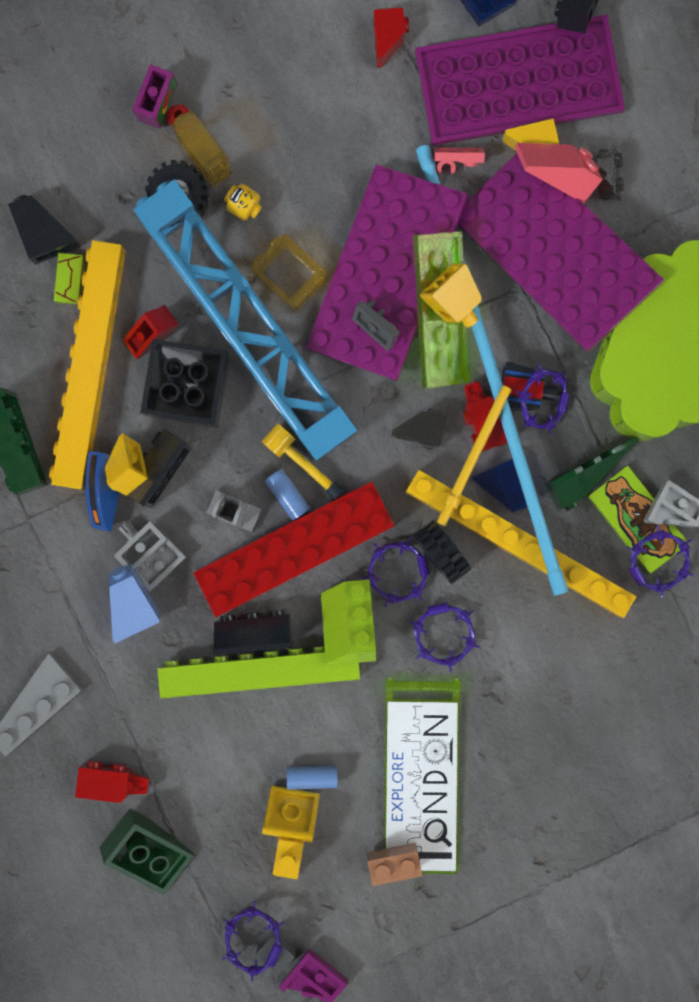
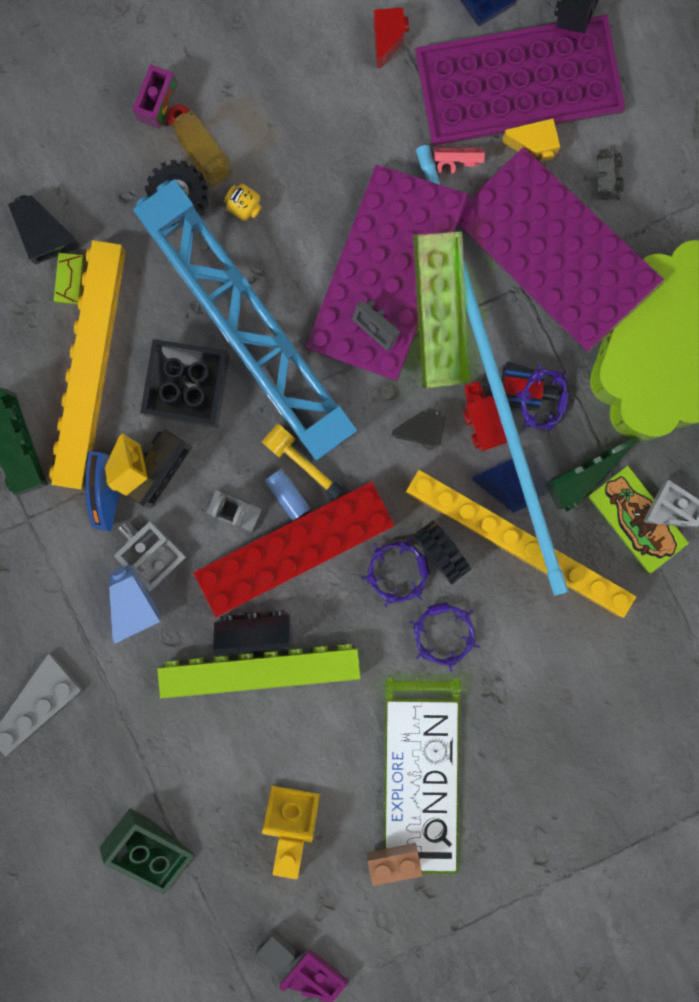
red hinge [75,760,150,803] -> none
red slope [122,305,179,360] -> none
dark purple piece [222,901,284,982] -> none
clear yellow window [251,233,328,314] -> none
medium blue piece [287,765,338,790] -> none
lime slope [321,580,376,665] -> none
yellow torso [420,264,482,328] -> none
yellow bar [437,385,512,527] -> none
coral slope [515,143,603,203] -> none
dark purple piece [626,525,694,597] -> none

